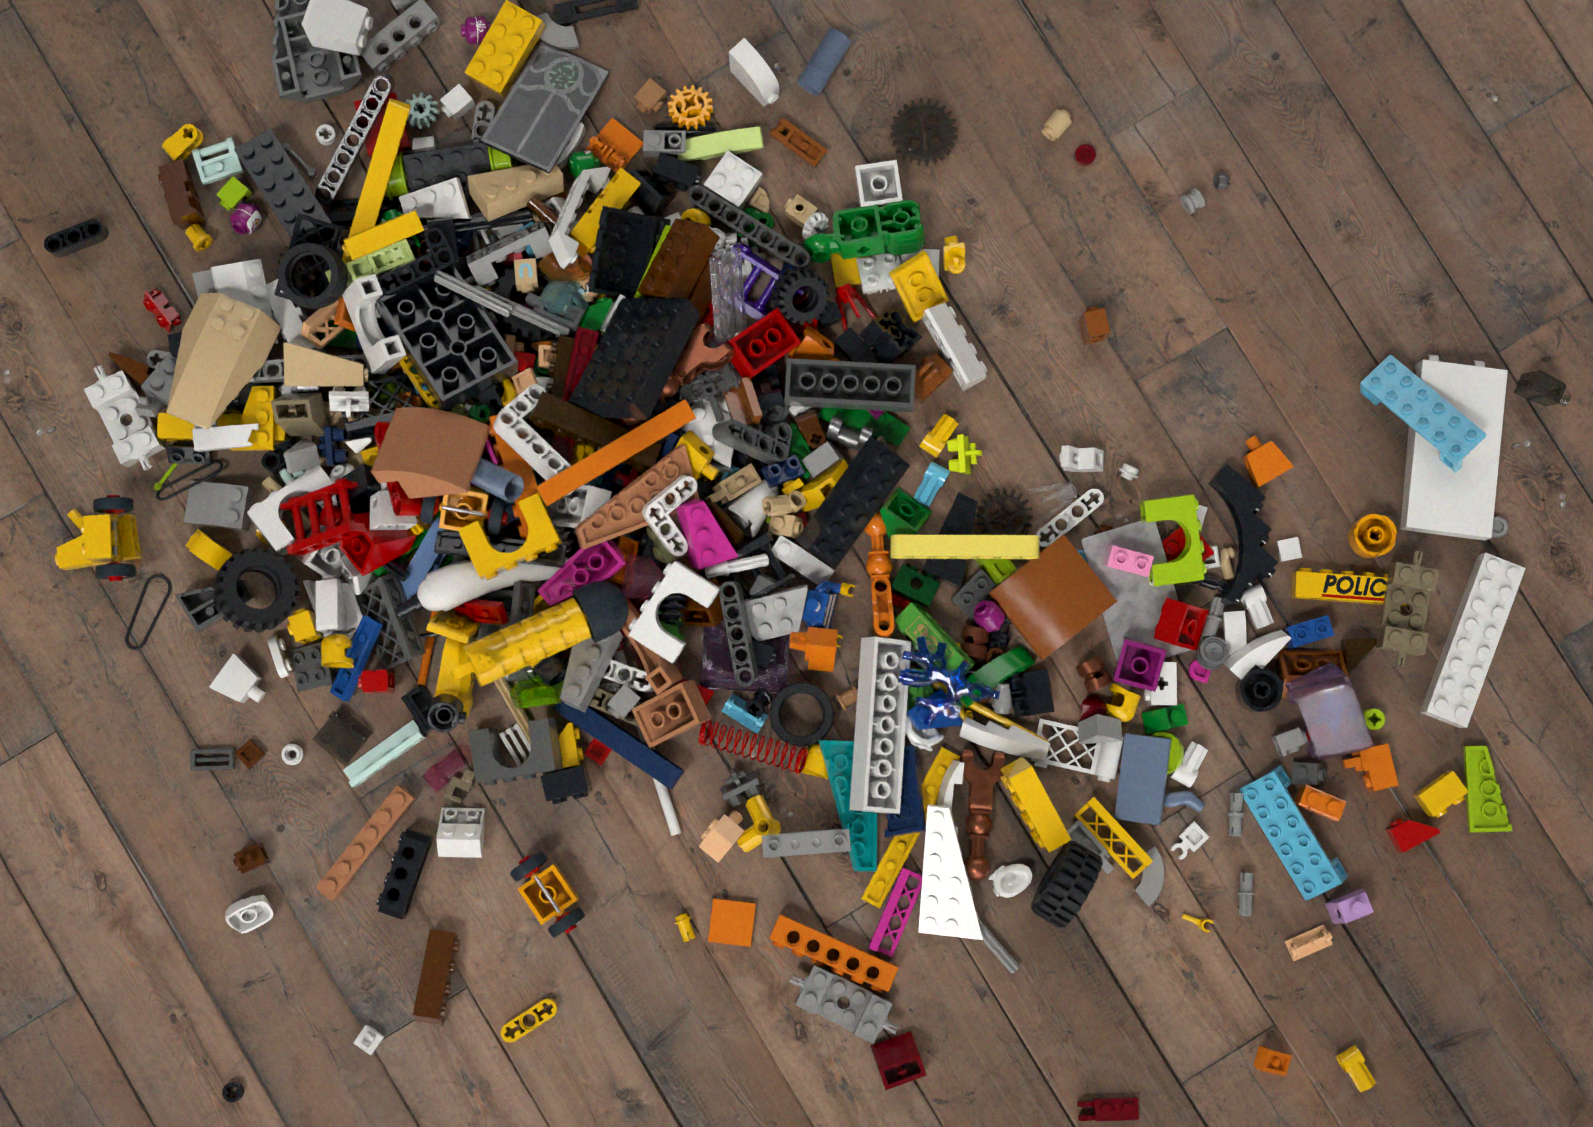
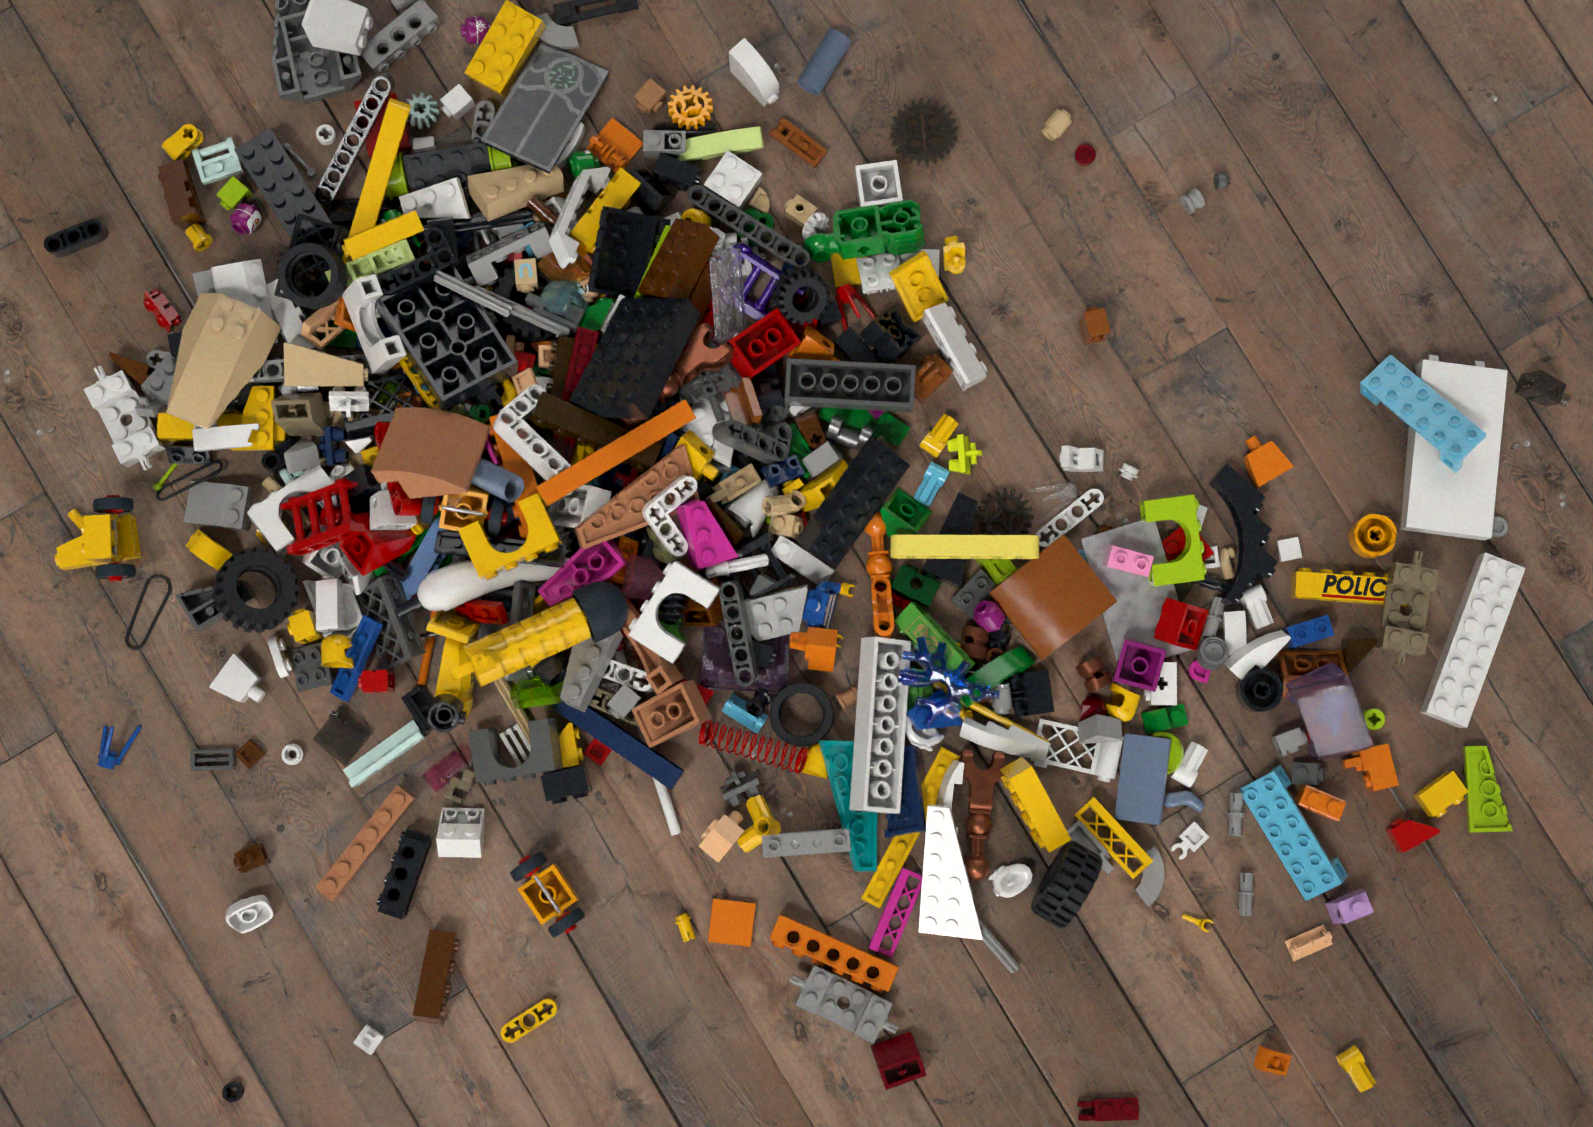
none -> blue plant [97,726,141,769]

